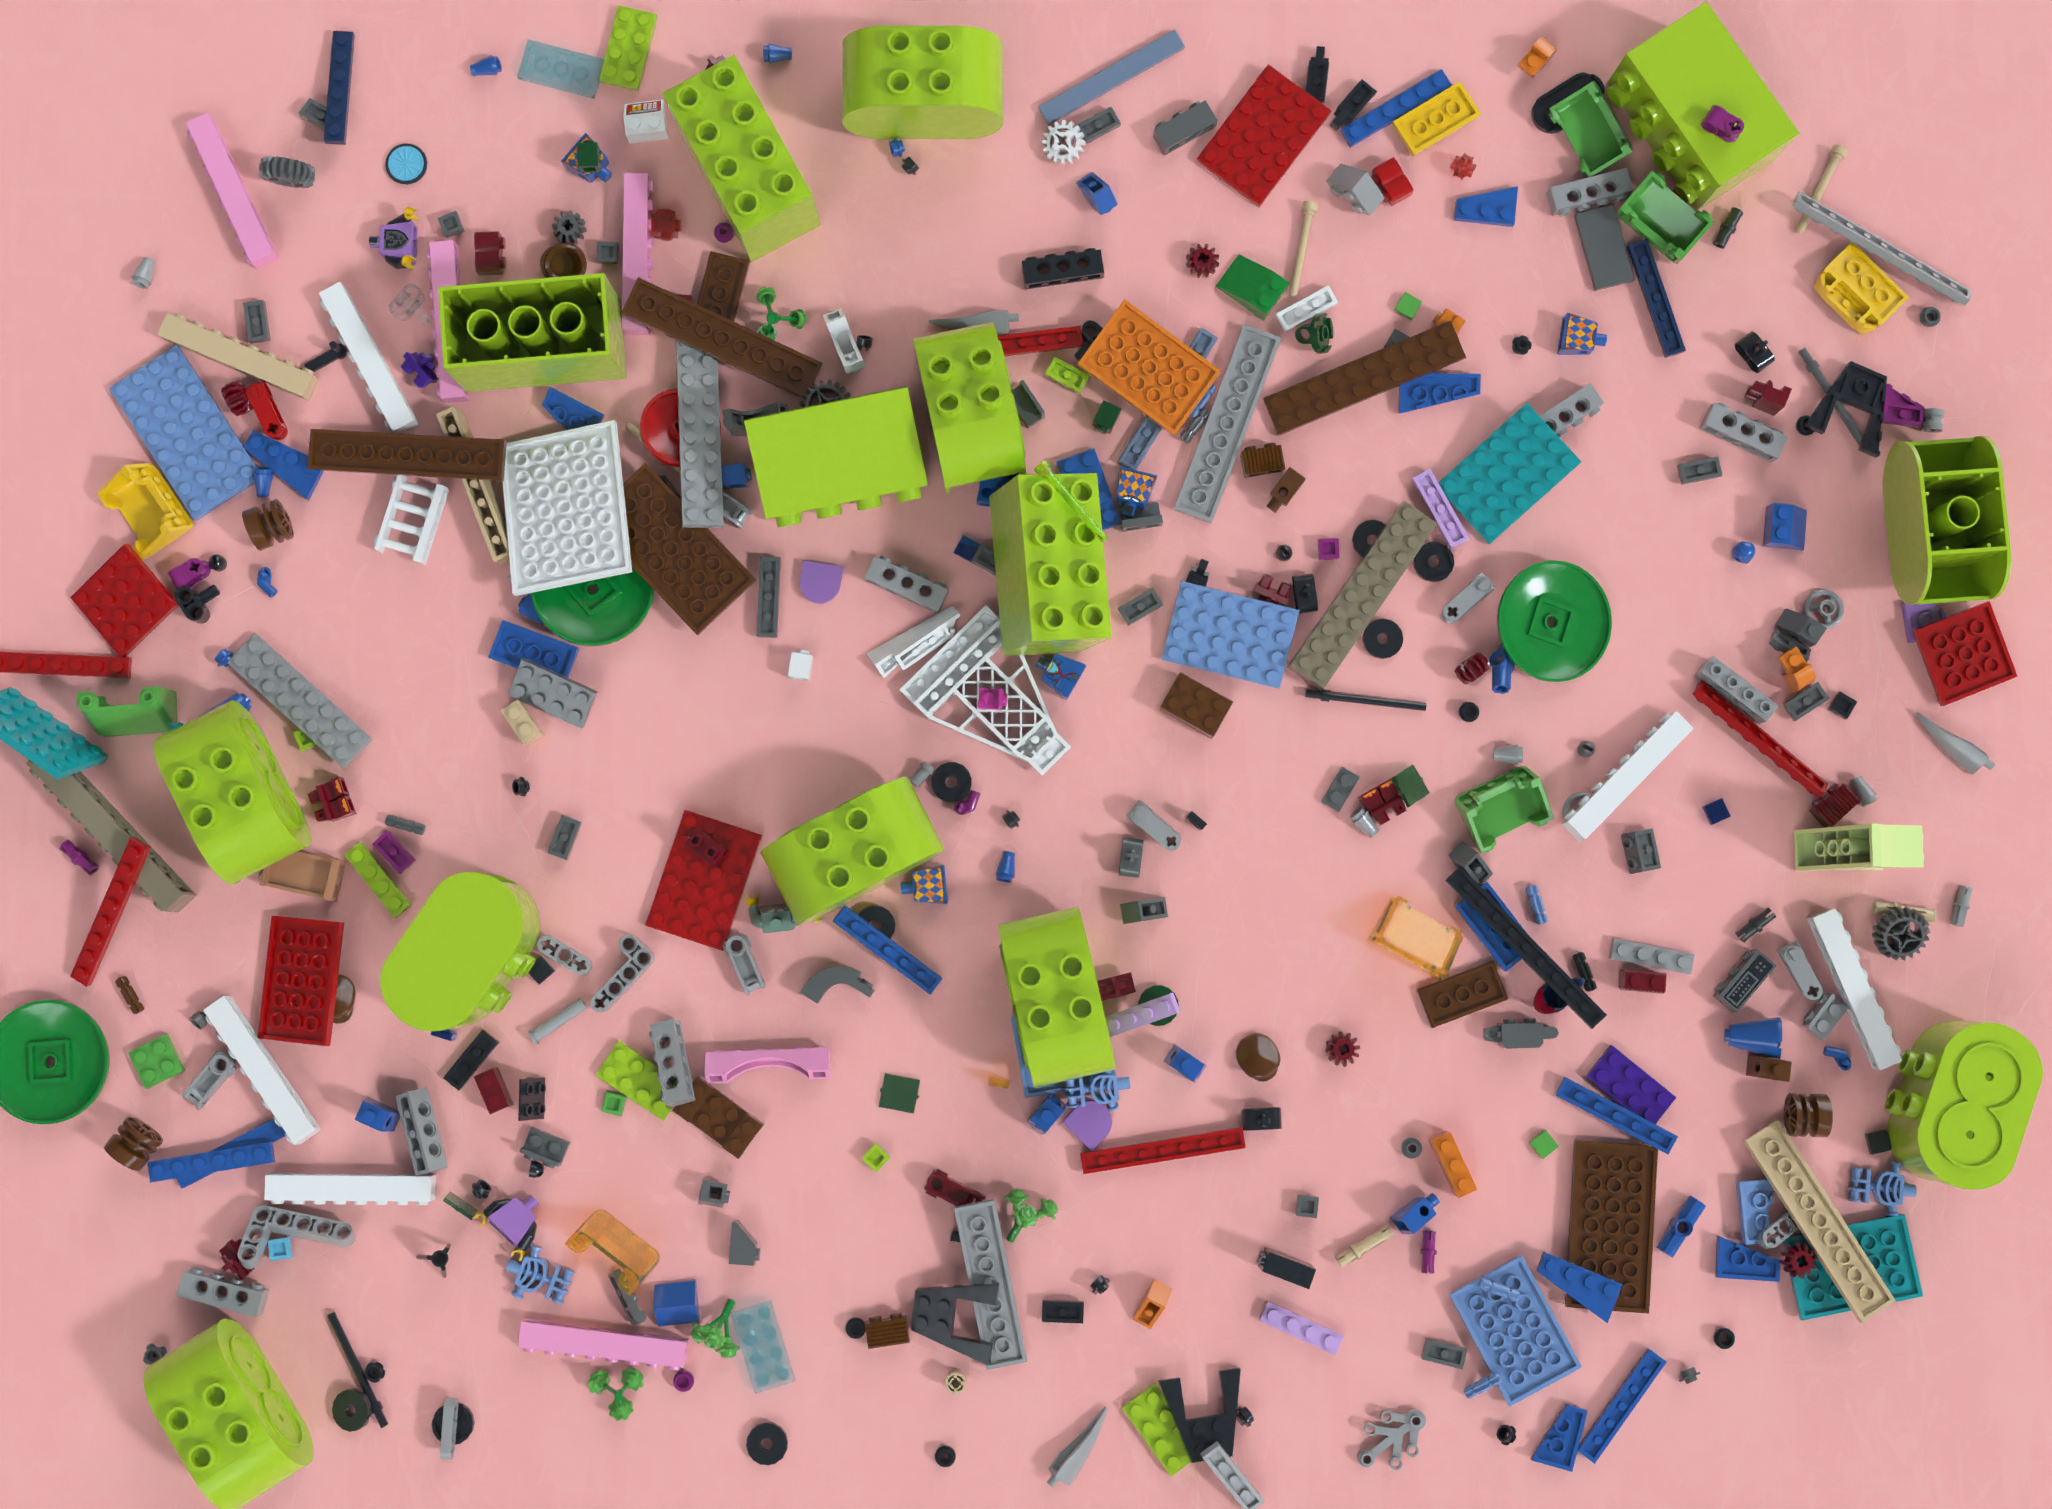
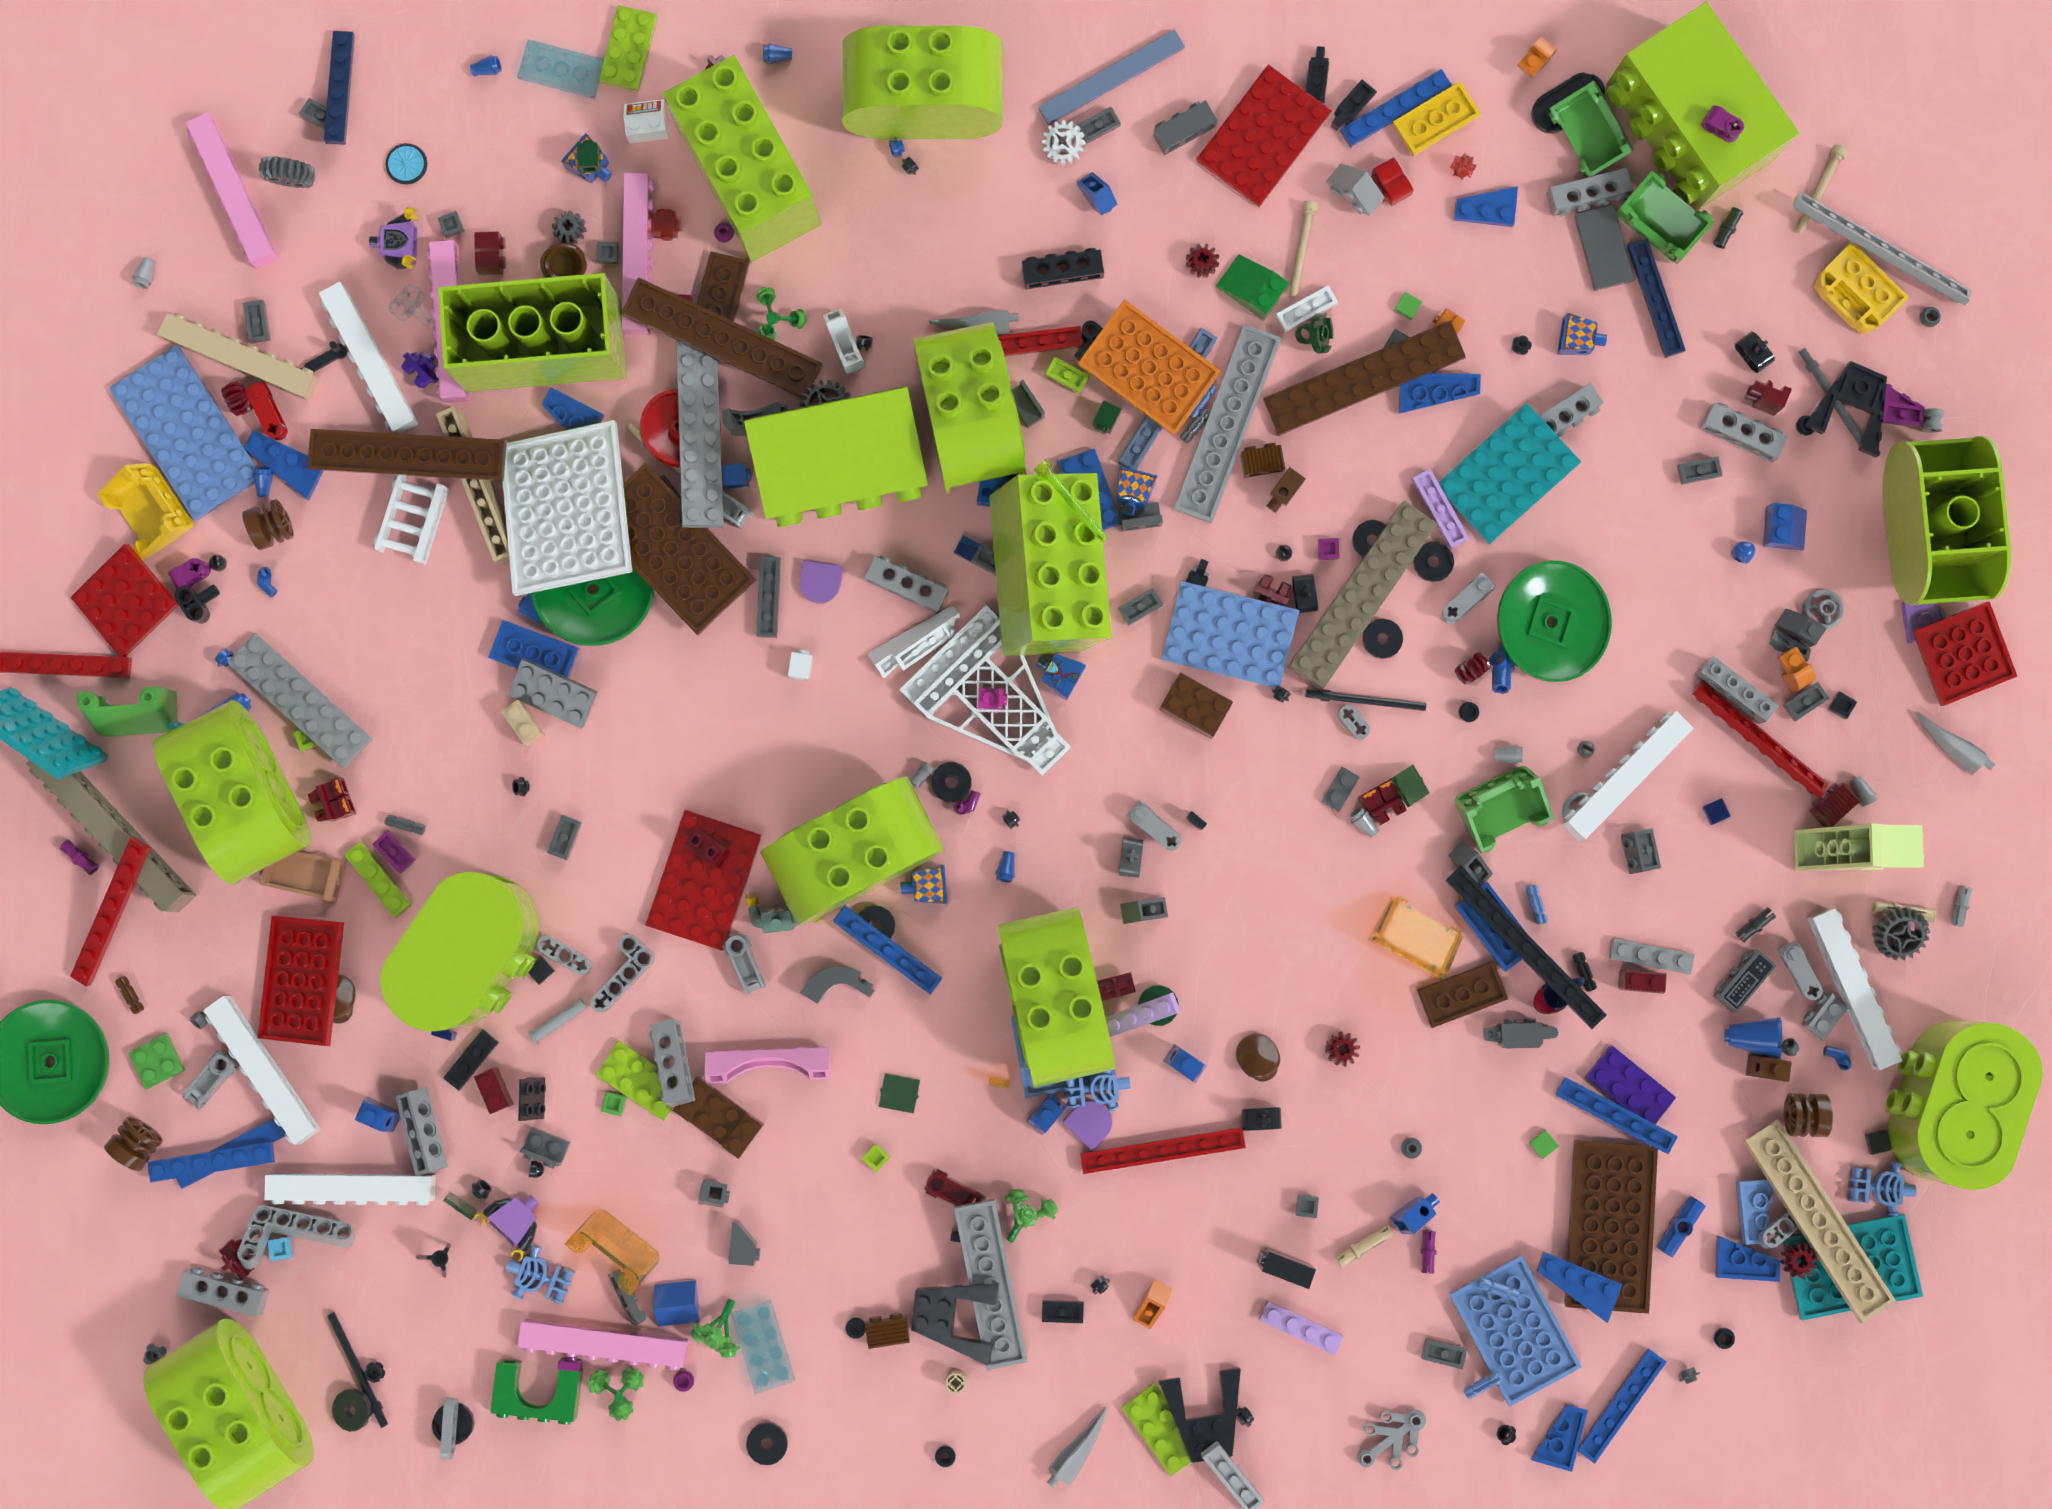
orange brick [1428,1131,1478,1198] -> none
none -> green arch [490,1359,583,1425]
none -> magenta plate [557,1356,583,1372]
none -> black plate [1272,685,1291,703]
none -> light grey beam [1338,705,1370,740]
none -> dark grey hinge [1781,1038,1800,1056]

